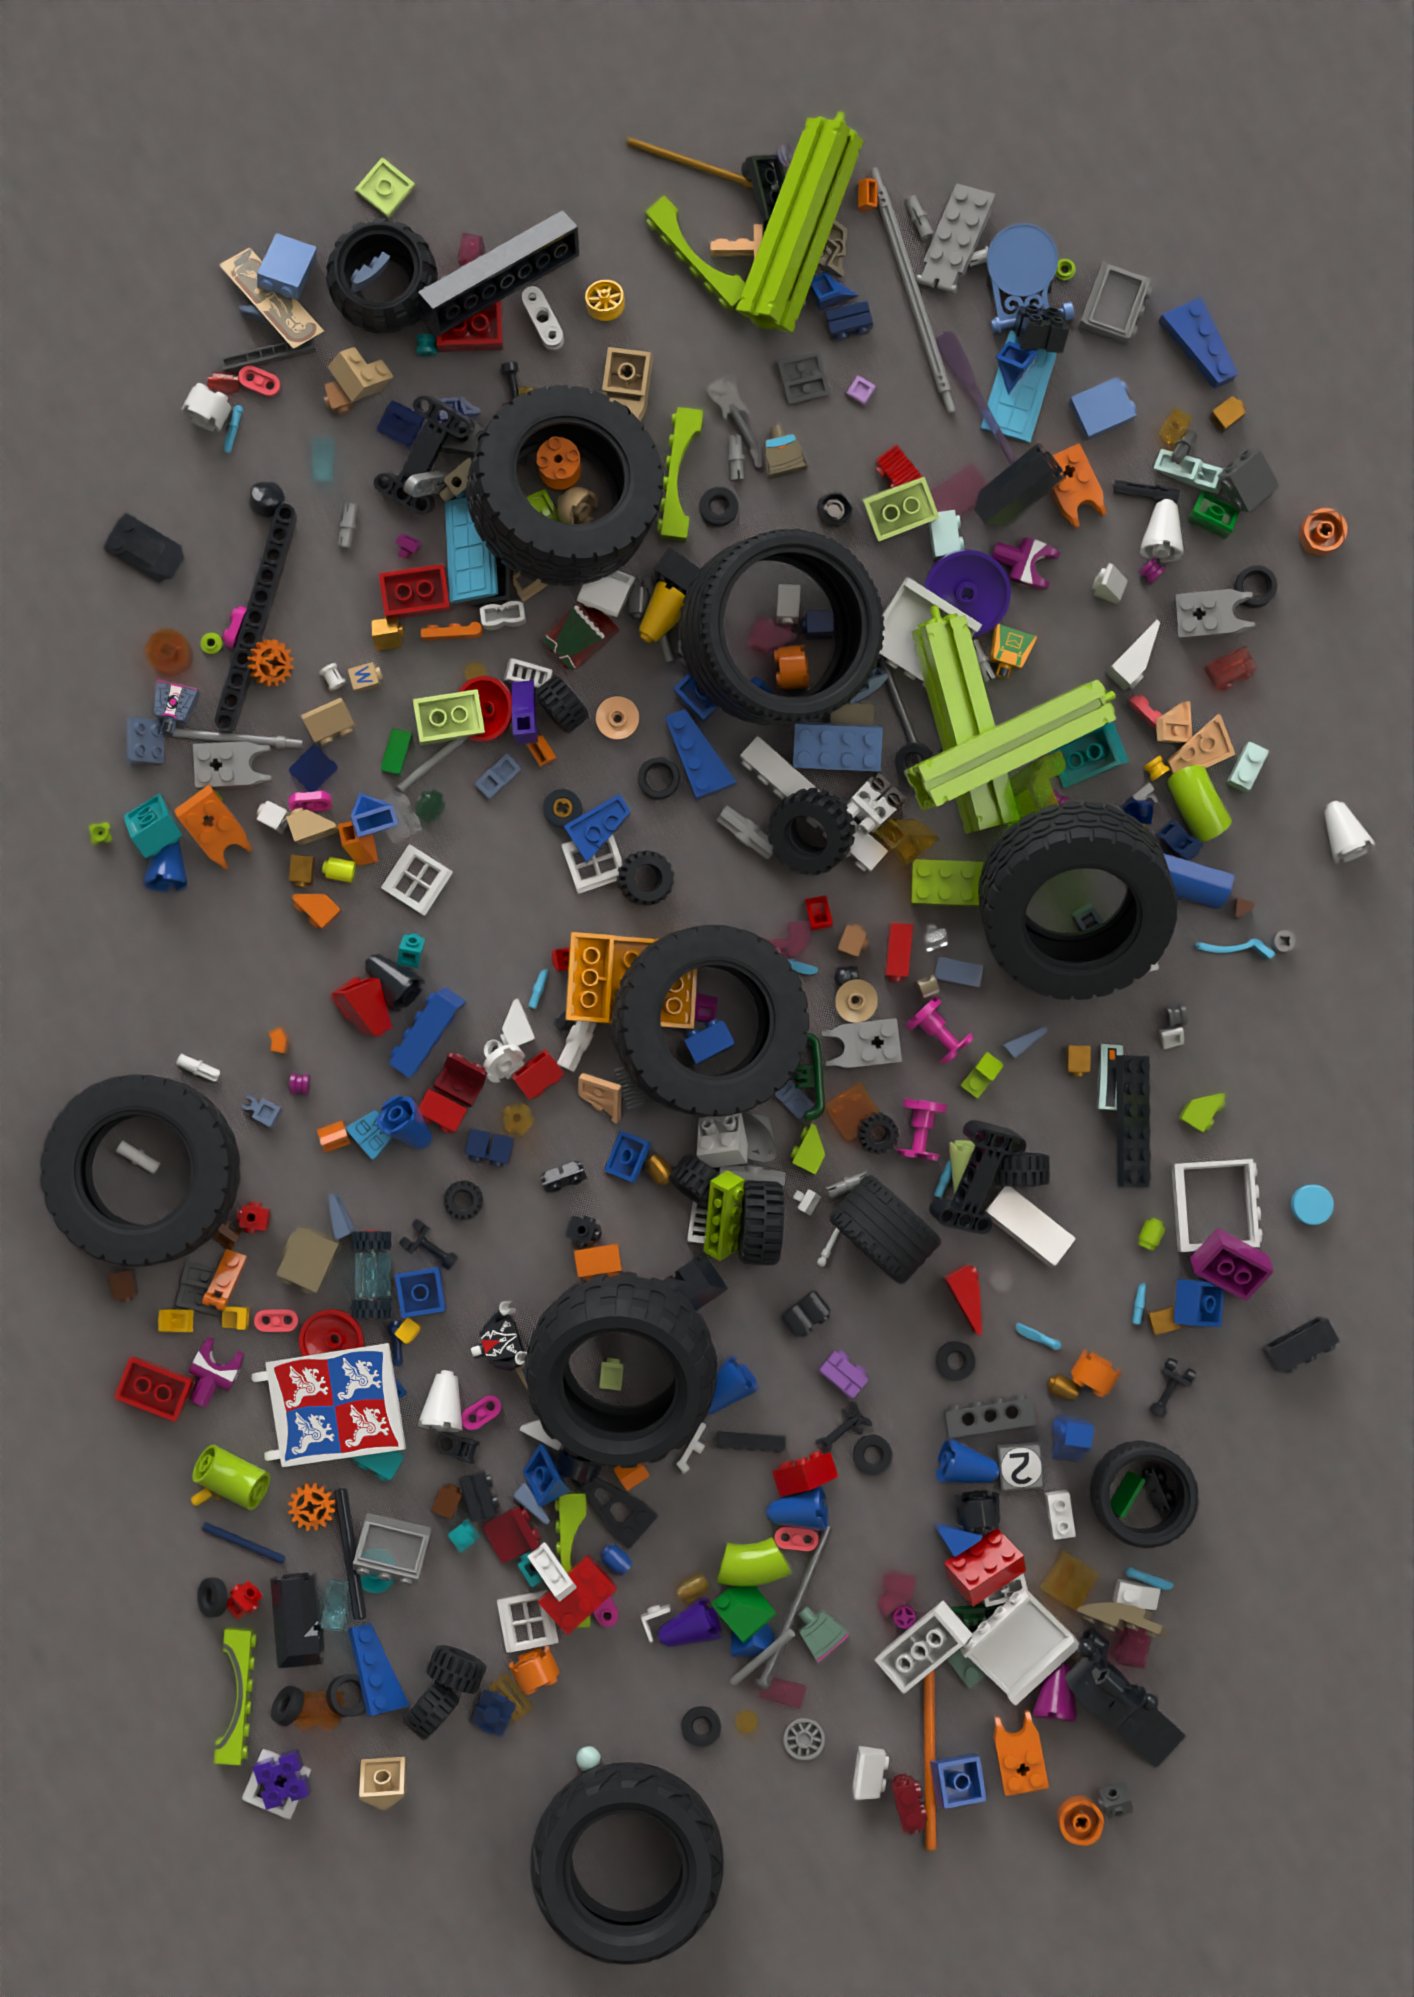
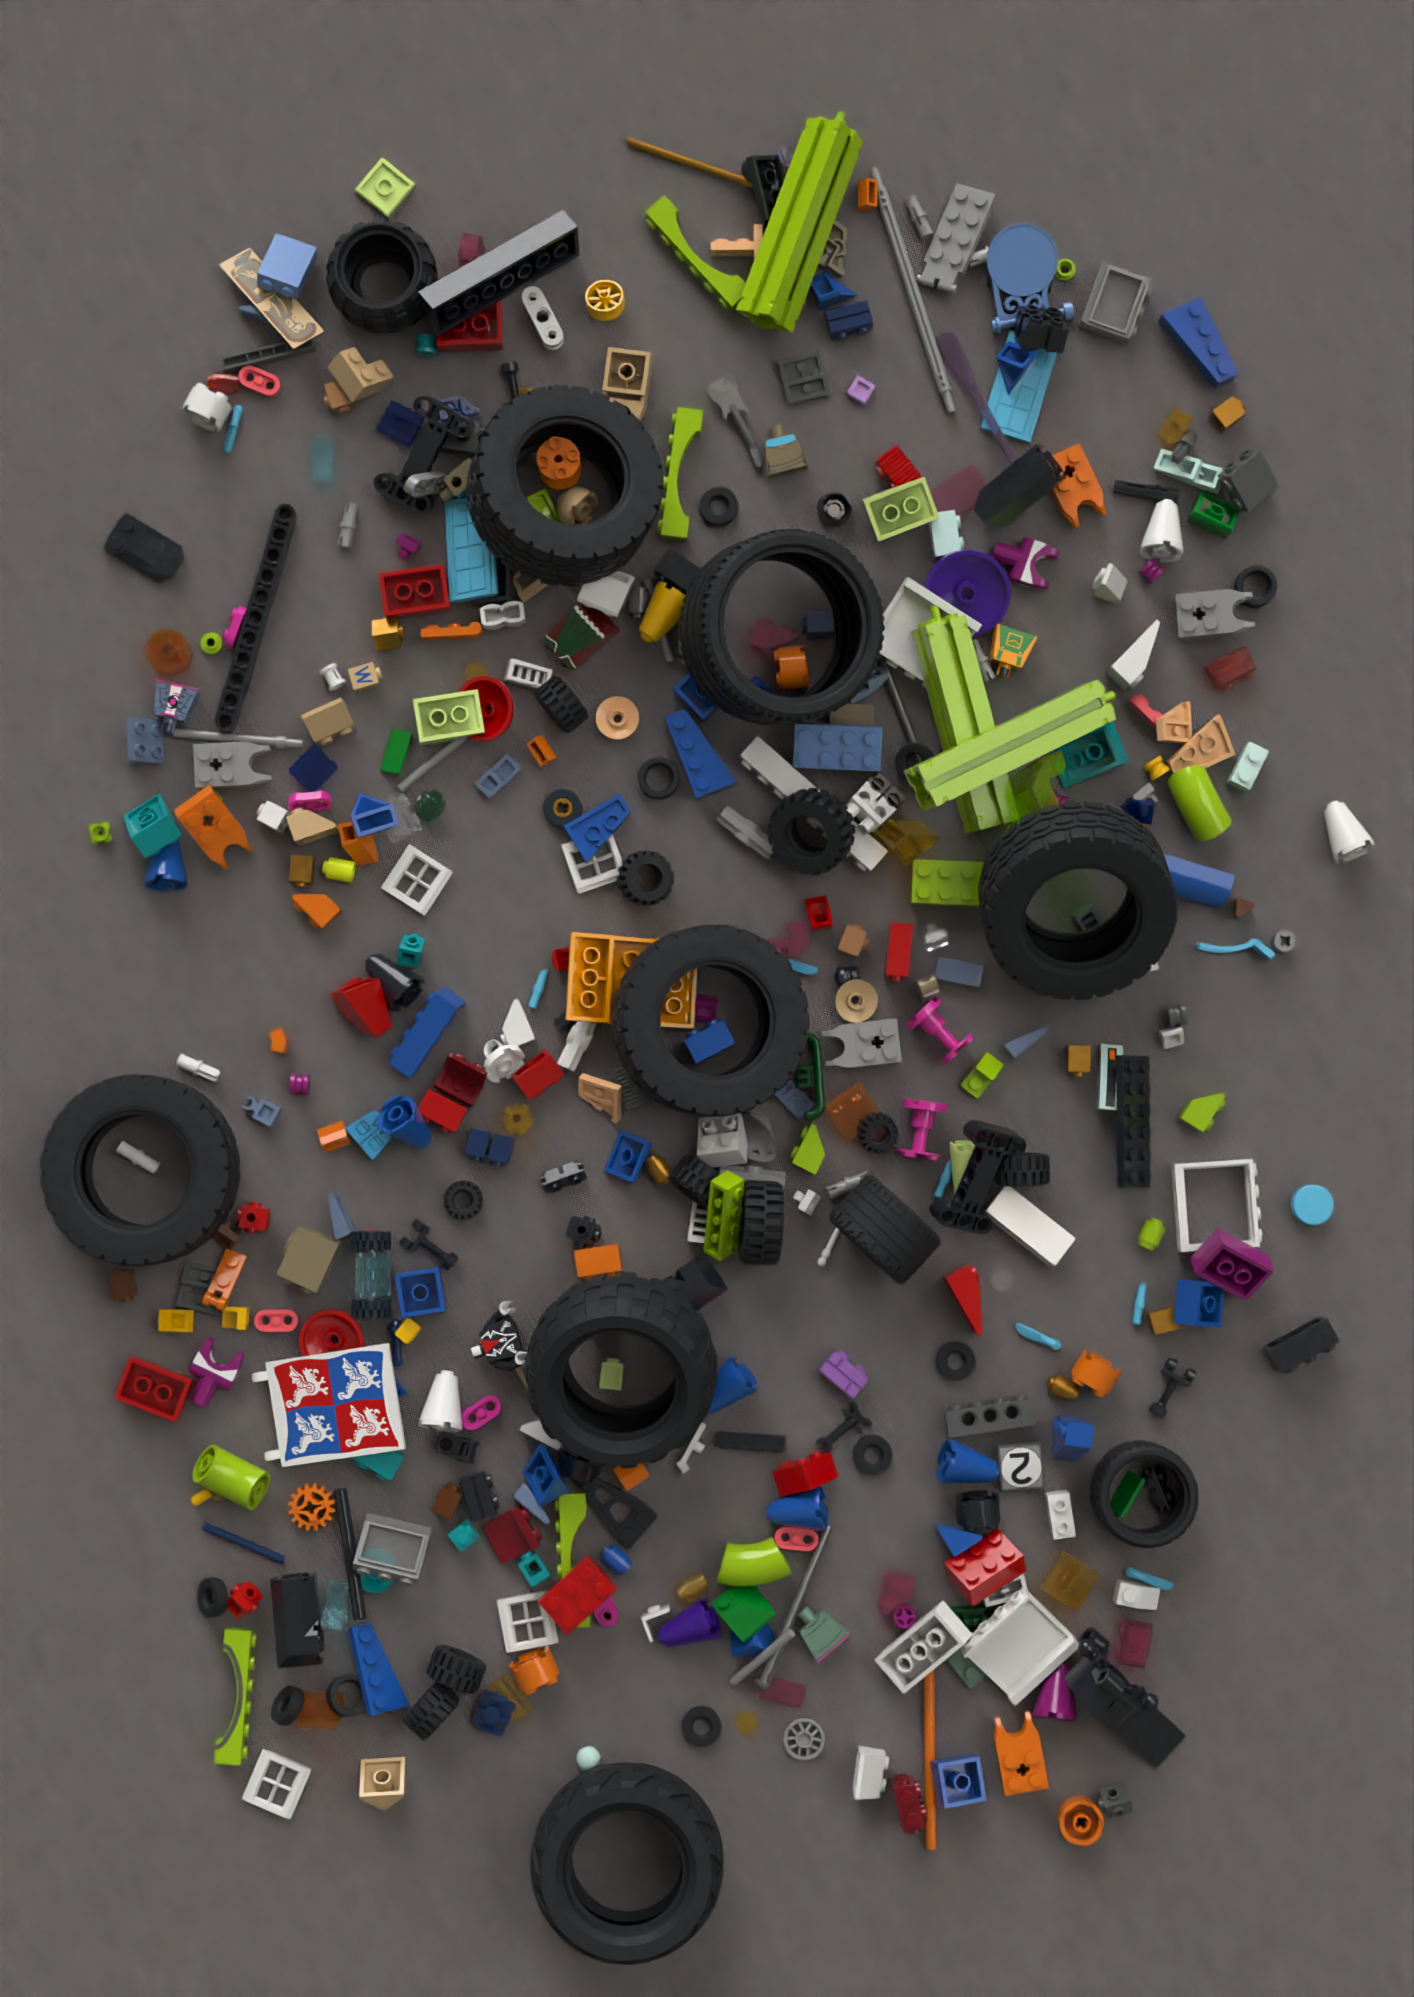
orange gear [247,639,294,686] -> none
black hair [249,481,285,517] -> none
dark purple brick [252,1749,312,1810] -> none
sand blue slope [350,252,390,293] -> none
dark purple slope [512,680,539,744] -> none
white plate [528,1542,577,1602] -> none
light grey pin [728,435,745,481] -> none
white slope [776,584,800,626] -> none
black brick [780,1289,831,1338] -> none
medium blue brick [1068,377,1137,441] -> none
dark tan slope [1077,1602,1169,1639] -> none
dark blue brick [1156,820,1203,861] -> none
orange brick [1299,508,1348,556] -> none

